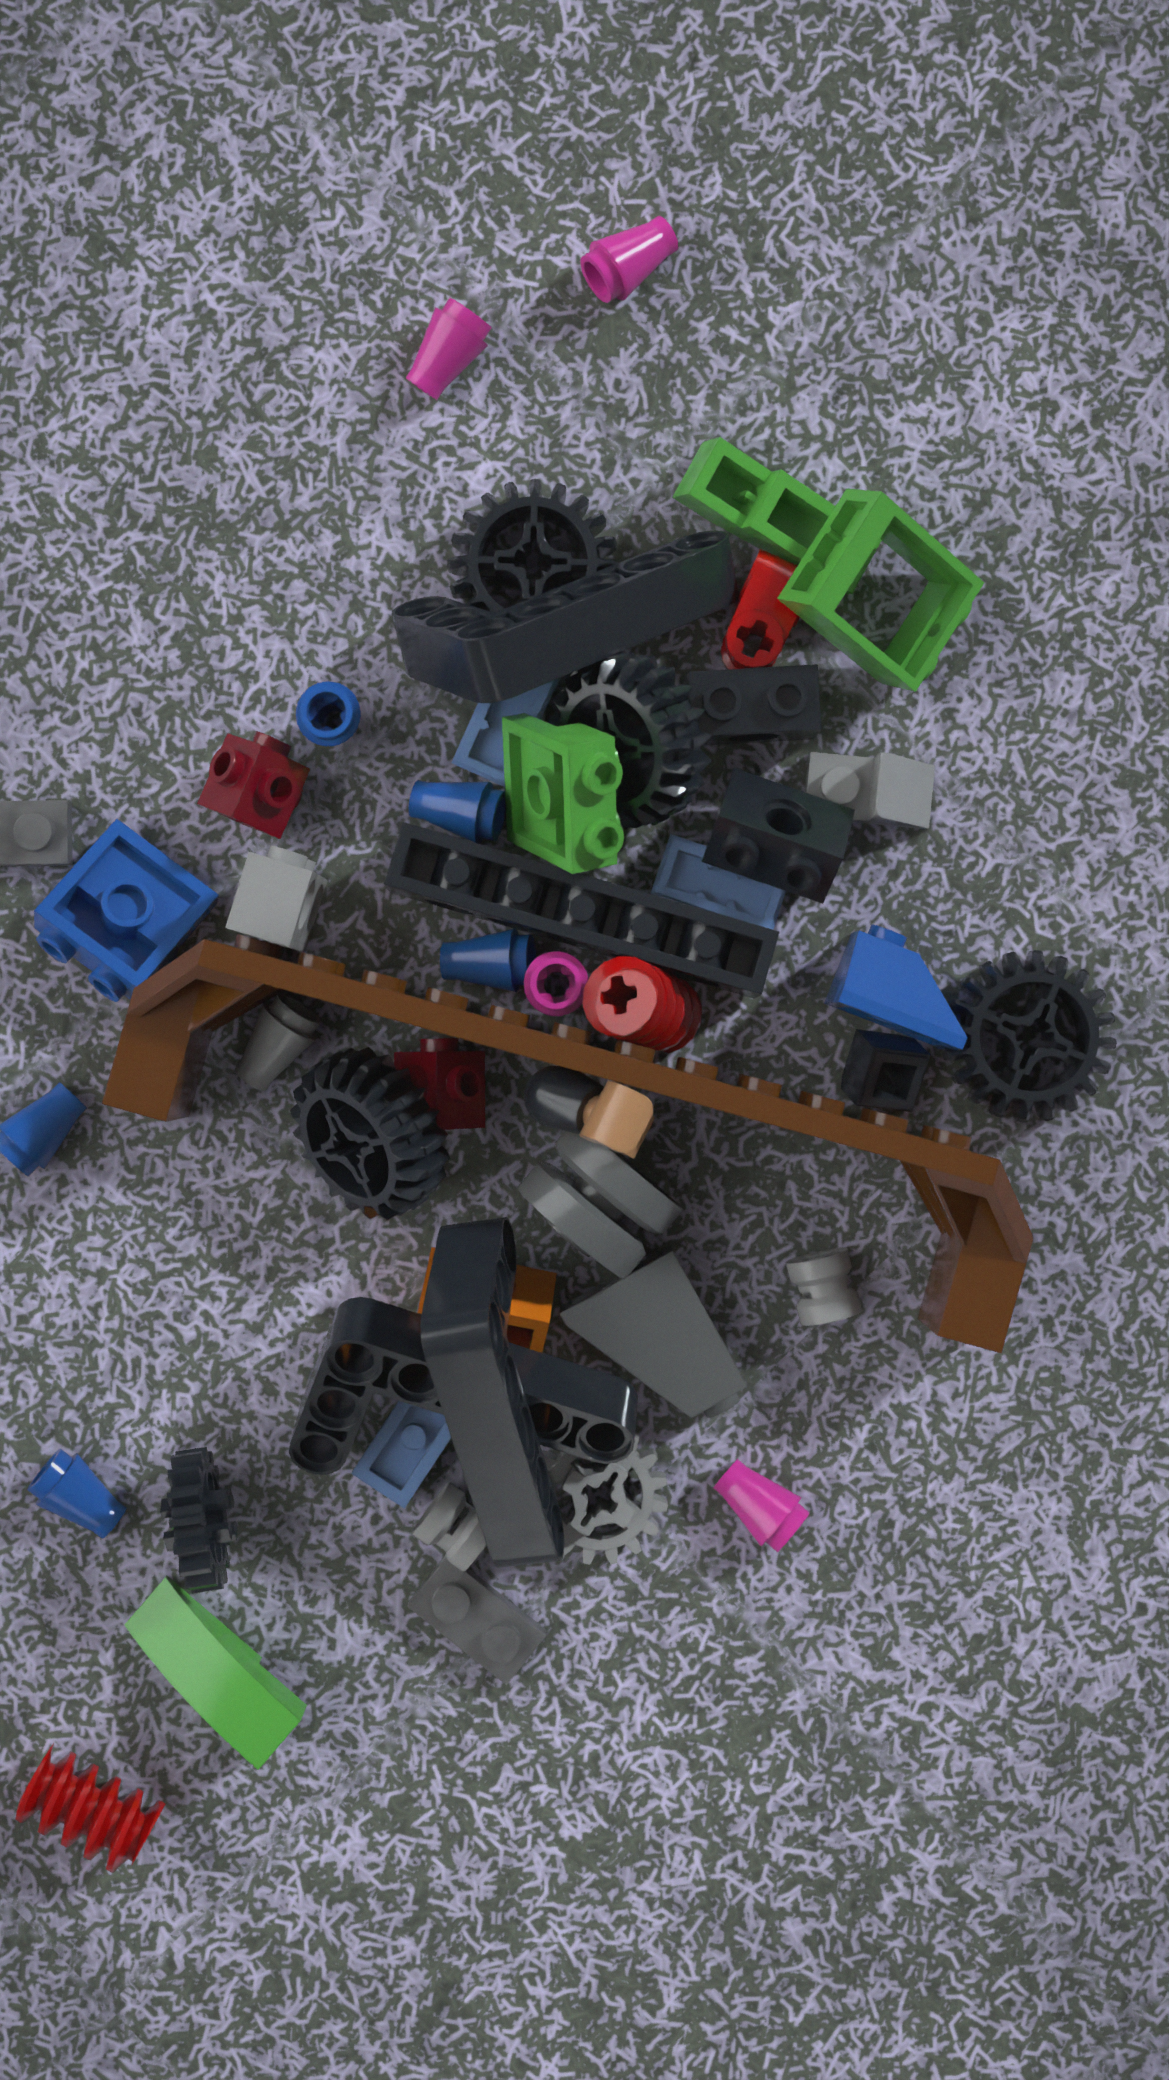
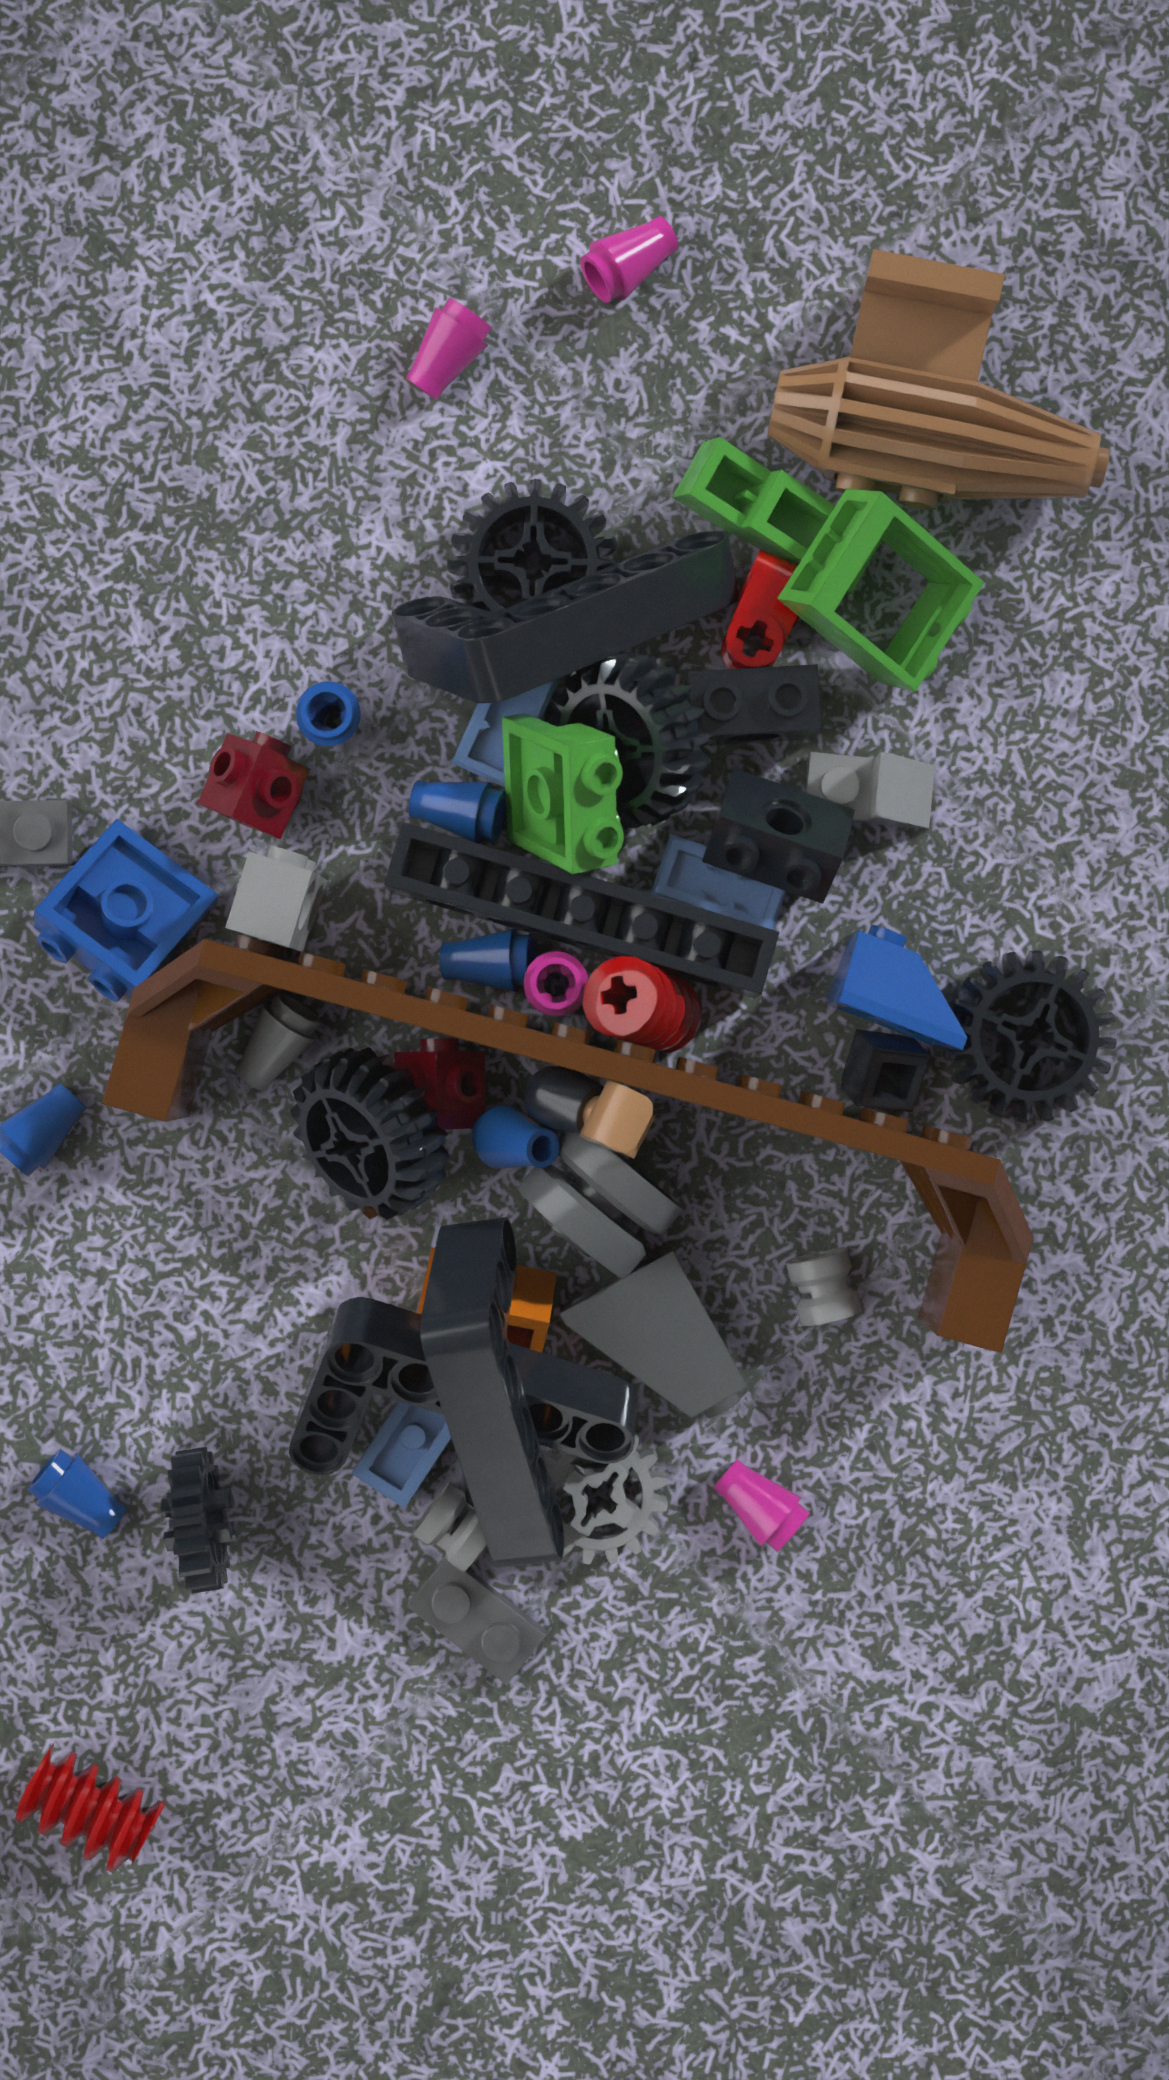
bright green slope [124,1576,307,1770] -> none
none -> blue cone [472,1105,559,1169]
none -> medium nougat piece [767,249,1110,510]

